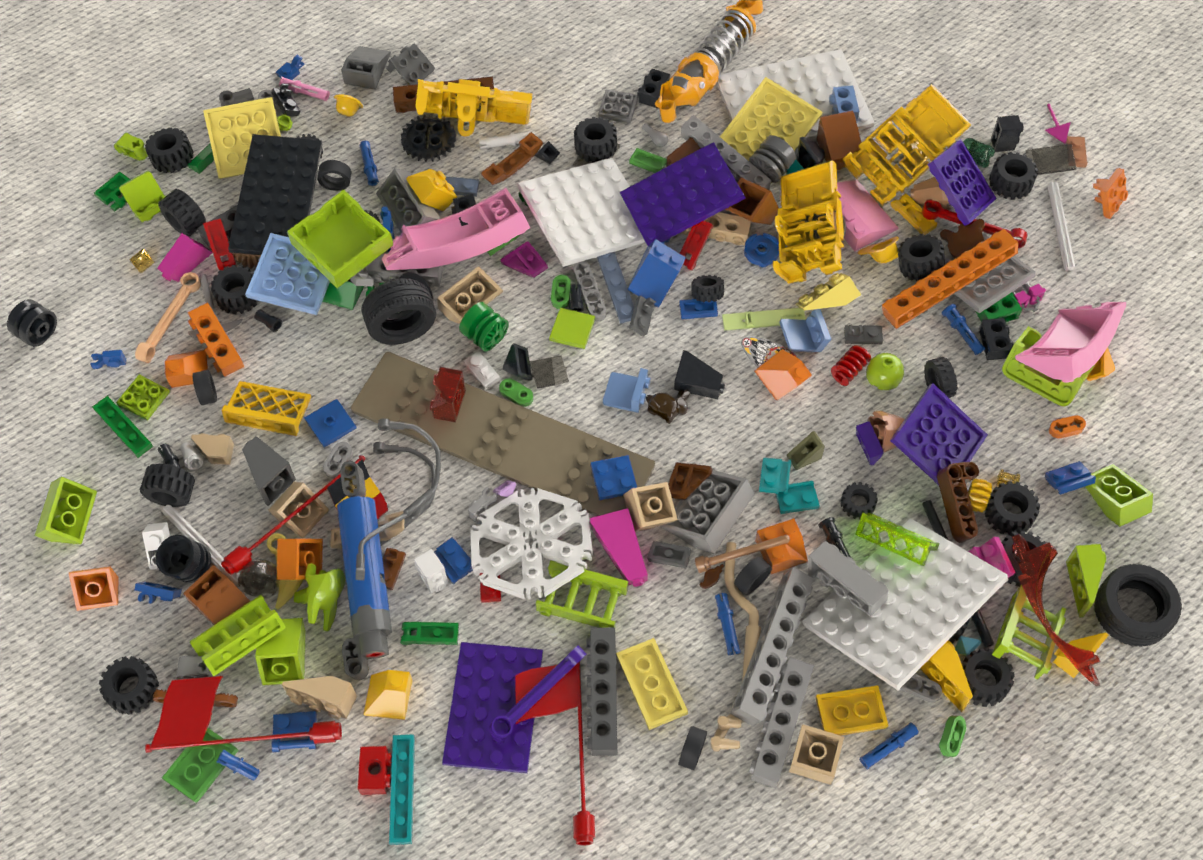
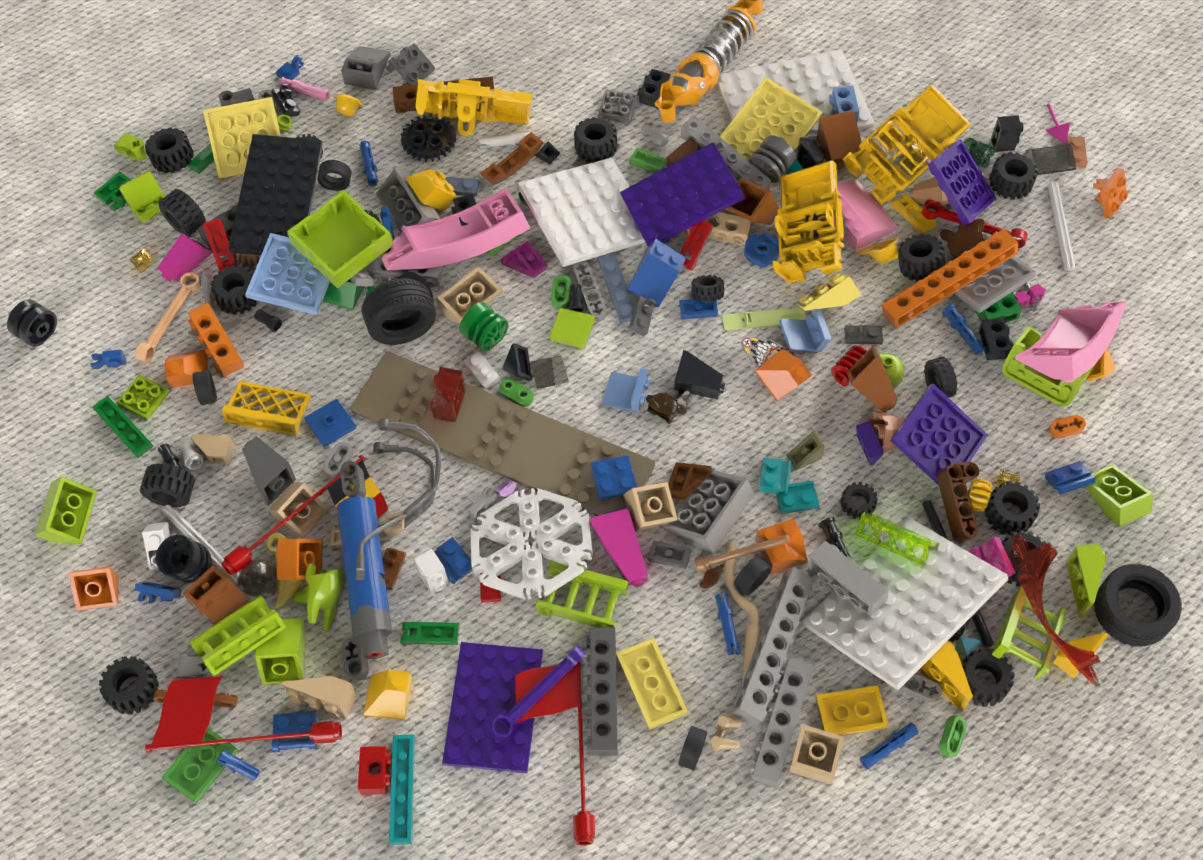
none -> dark orange slope [847,345,898,412]

